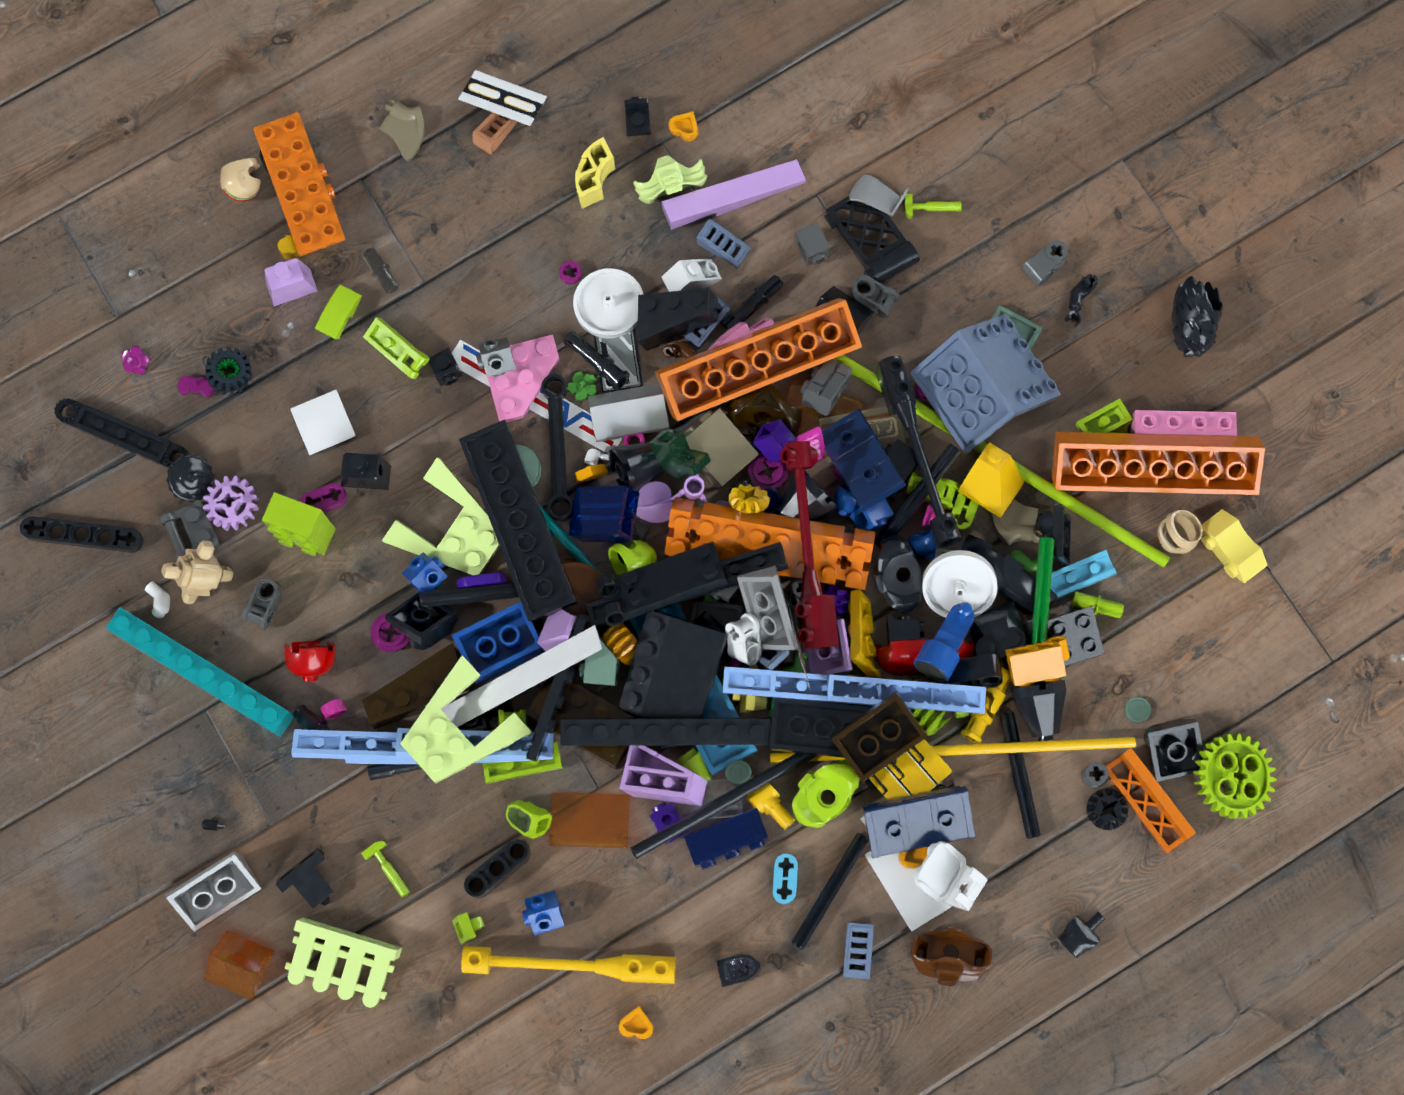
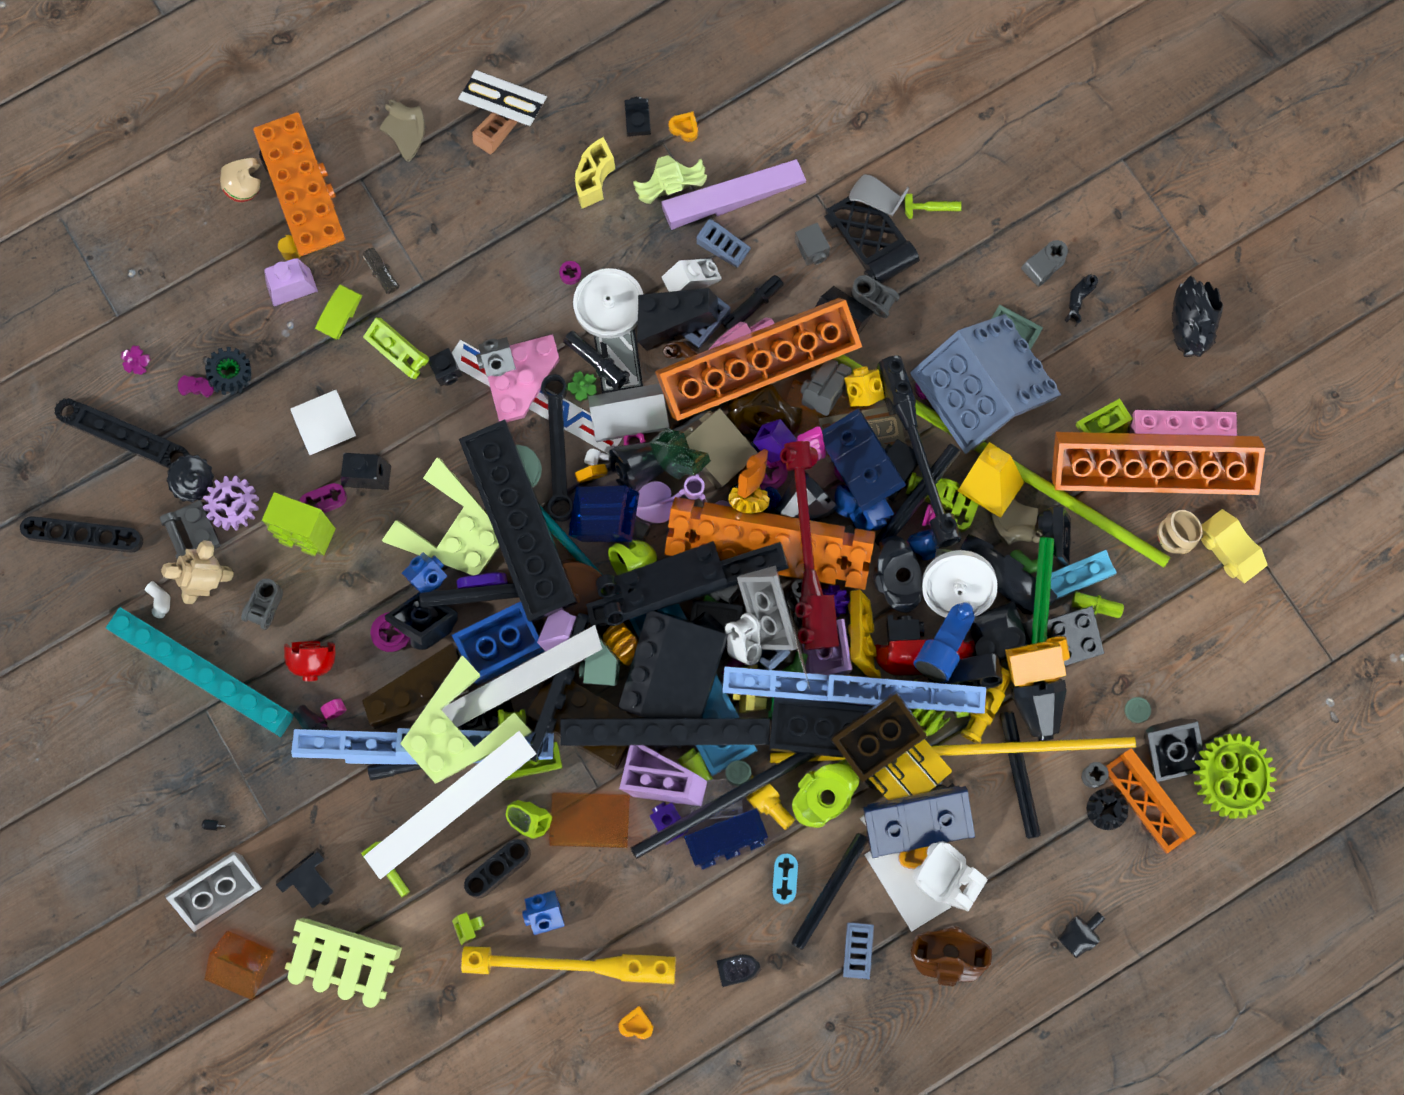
none -> white sticker [363,731,536,879]
none -> orange slope [738,449,768,499]
none -> yellow brick [844,366,885,406]

